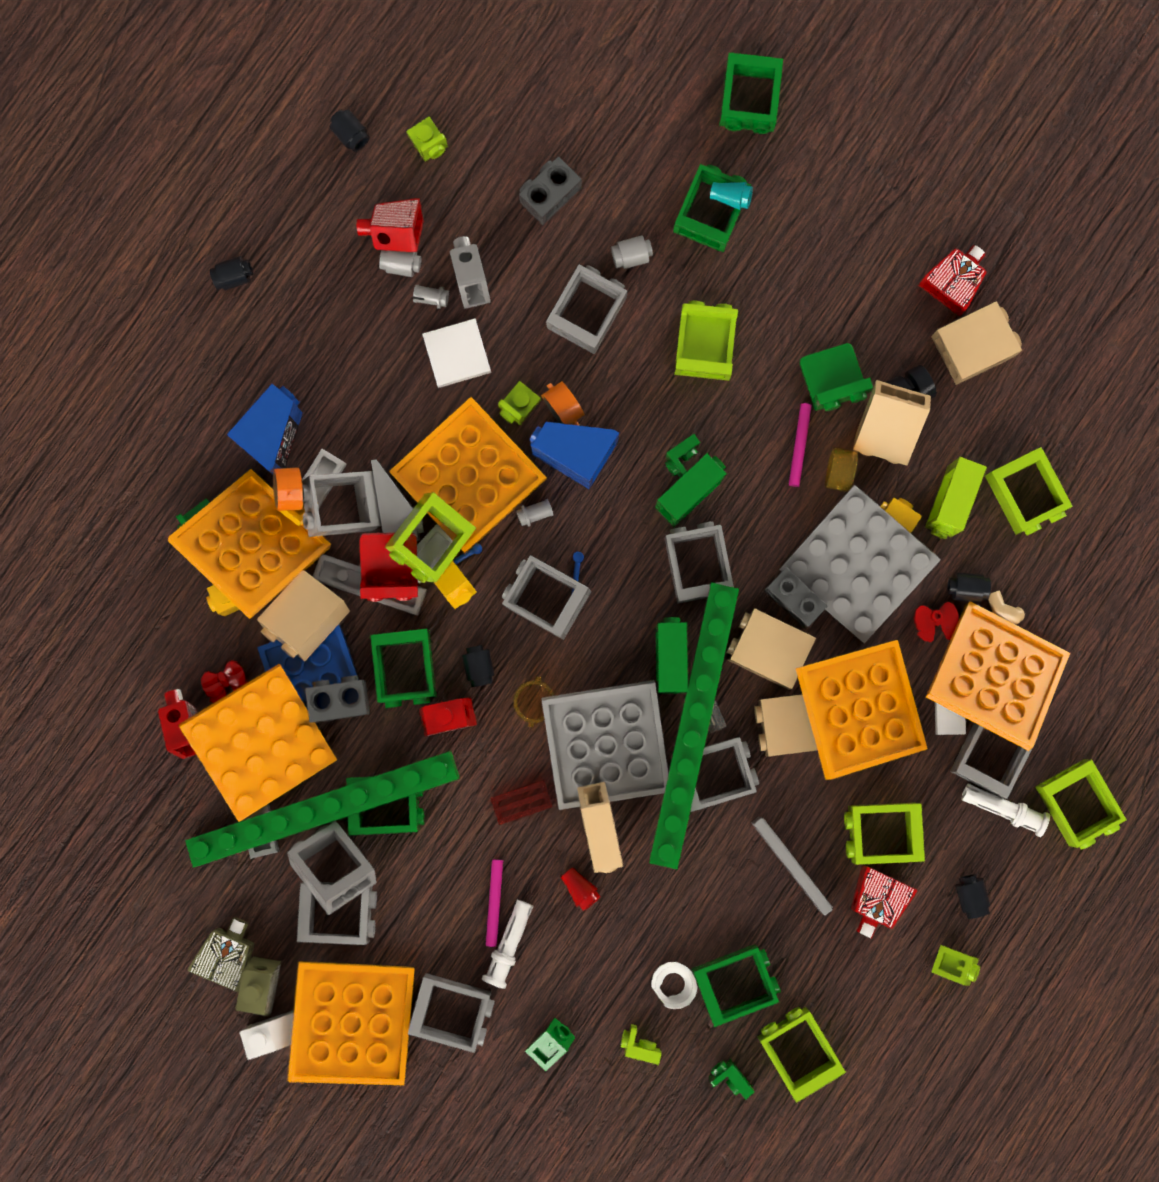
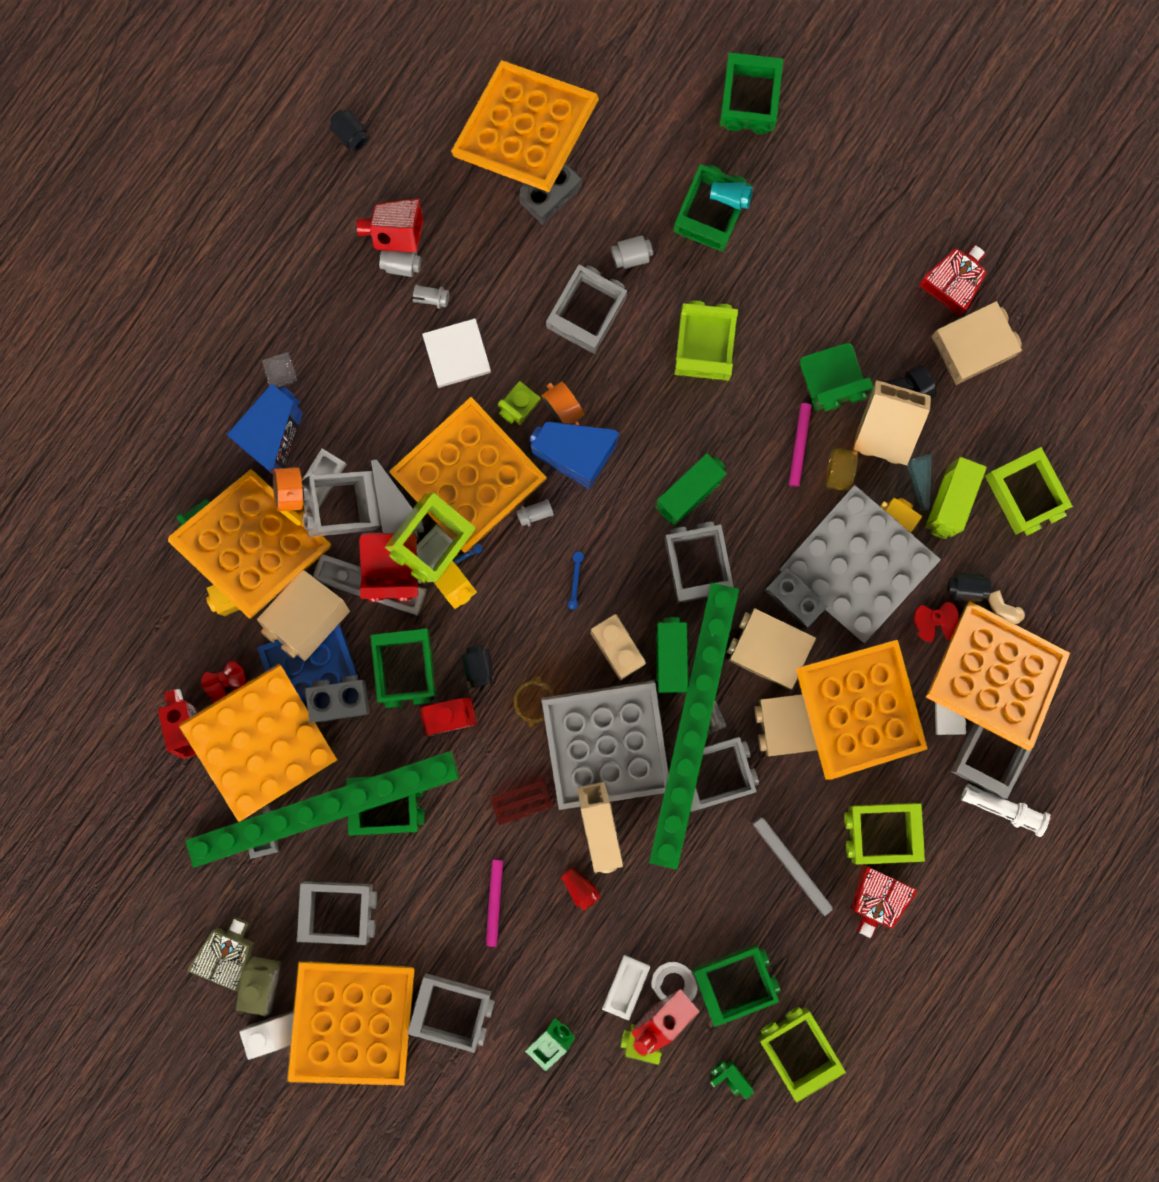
black brick [210,256,254,291] -> none
light grey window [287,821,377,915] -> none
lime bracket [406,117,448,161] -> none
light grey torso [450,236,491,309] -> none
white pin [482,899,534,989] -> none
light grey window [502,555,591,640] -> none
green bracket [665,434,701,478] -> none
lime bracket [931,945,980,986] -> none
black brick [955,874,991,919] -> none
lime window [1035,759,1127,849] -> none
none -> clear plate [262,352,298,387]
none -> light orange plate [451,60,599,192]
none -> tan brick [591,614,646,681]
none -> white tile [602,955,650,1020]
none -> torso [631,989,699,1056]
none -> clear light blue piece [908,454,932,512]

